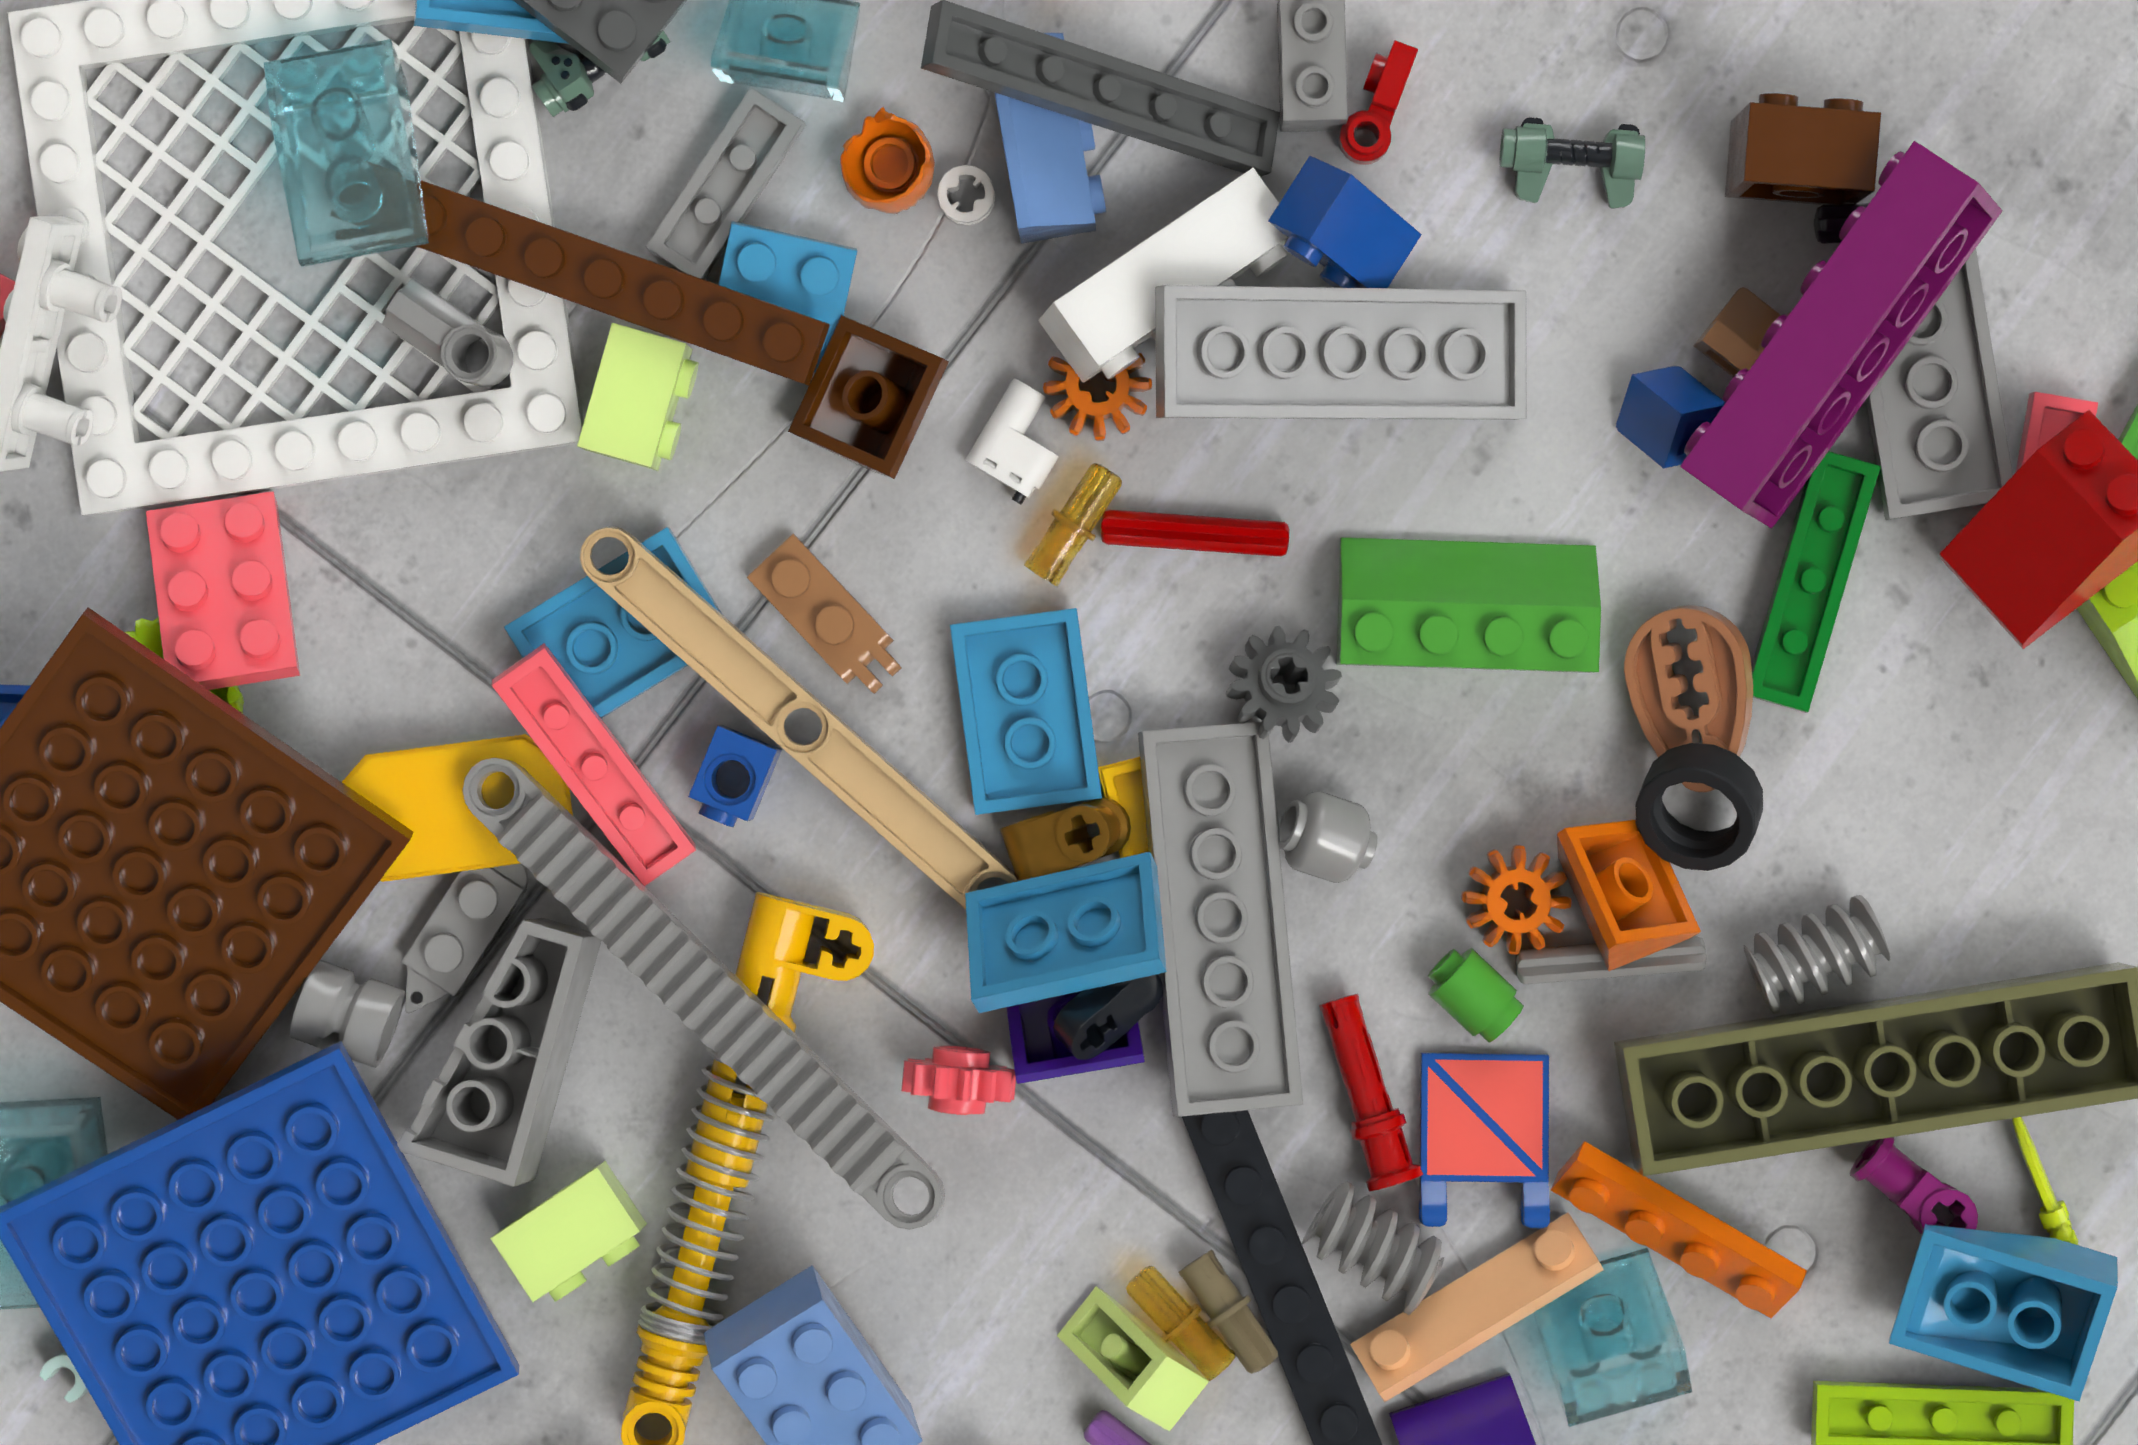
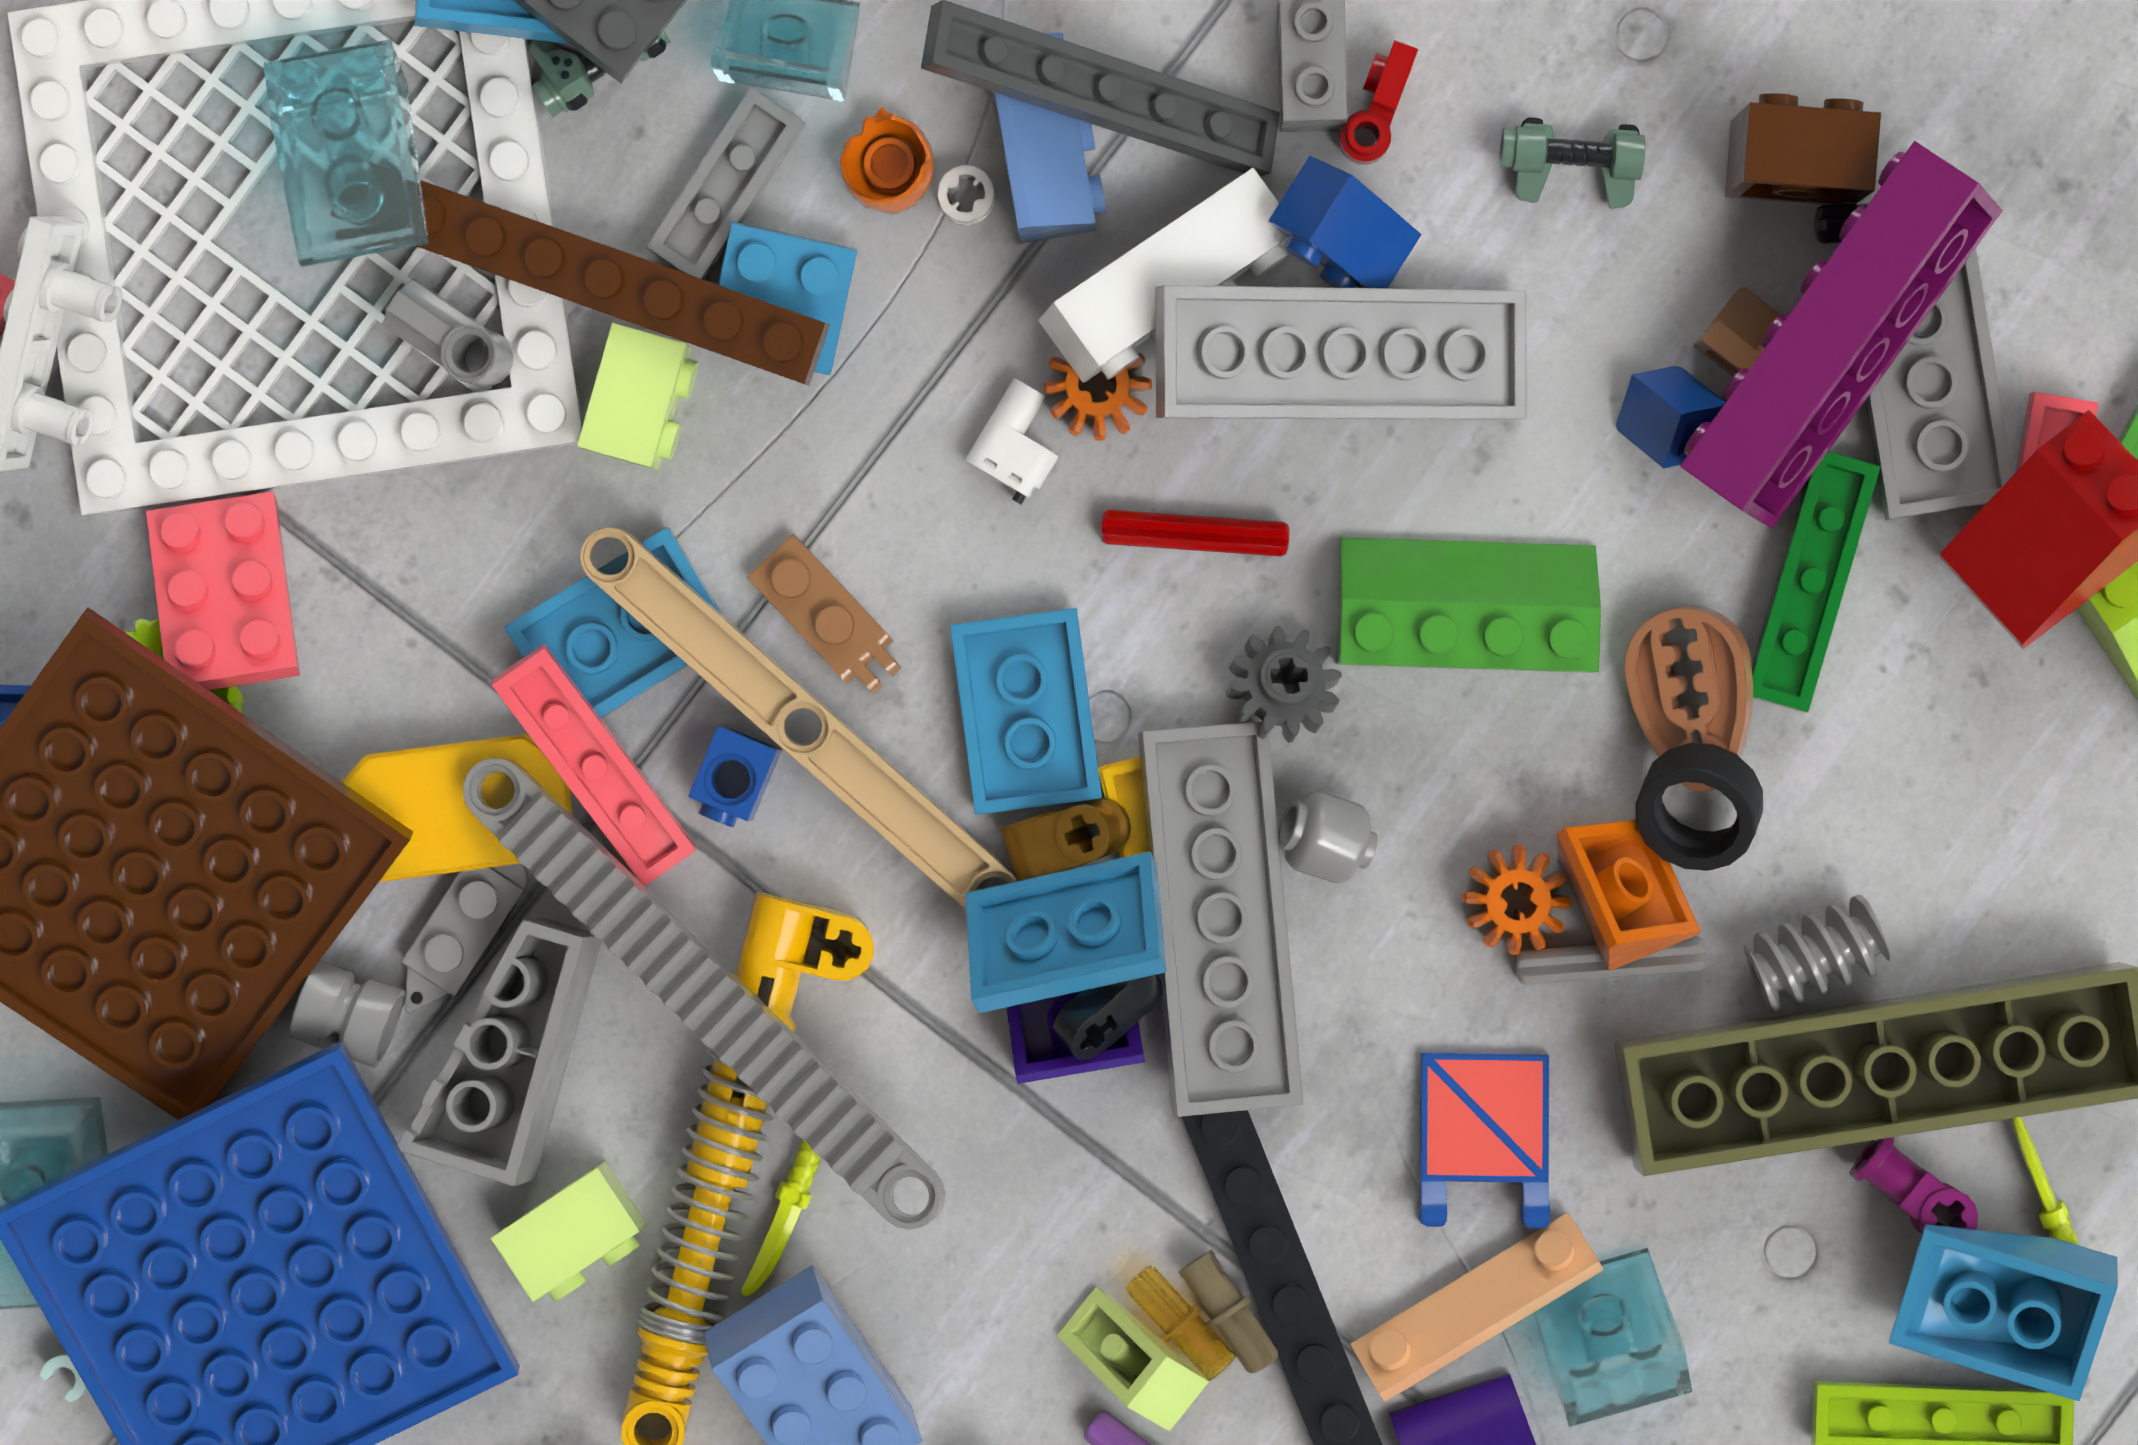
reddish brown slope [788,315,949,479] -> none
coral gear [901,1046,1016,1115] -> none
clear yellow axle [1024,463,1122,587] -> none
light grey piece [1301,1181,1444,1315] -> none
red pin [1319,993,1423,1192] -> none
bright green brick [1428,948,1524,1043] -> none
orange plate [1551,1141,1807,1318] -> none
none -> neon yellow piece [741,1139,821,1296]

